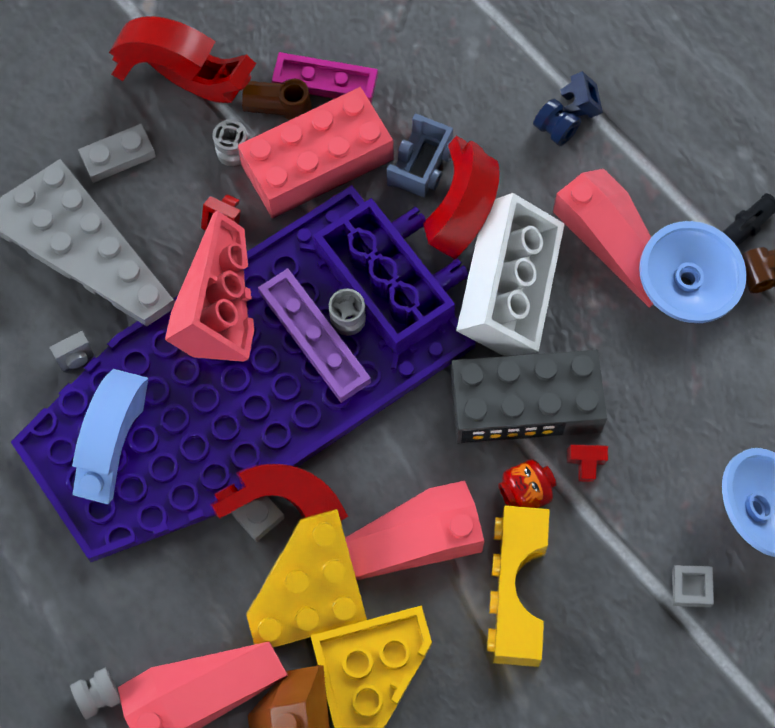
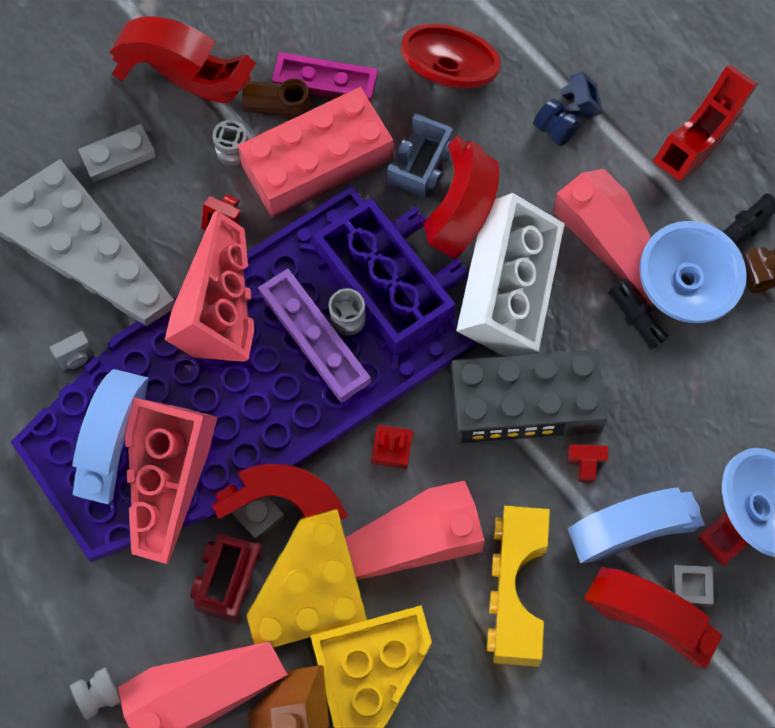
red head [498,459,557,508] -> none
none -> coral wedge [125,398,217,564]
none -> dark red window [190,533,264,624]
none -> red tile [371,425,413,469]
none -> red dish [401,24,501,89]
none -> light blue arch [567,487,705,563]
none -> red arch [584,567,723,669]
none -> black pin [608,279,669,350]
none -> red arch [653,64,758,181]
none -> red plate [697,512,749,567]

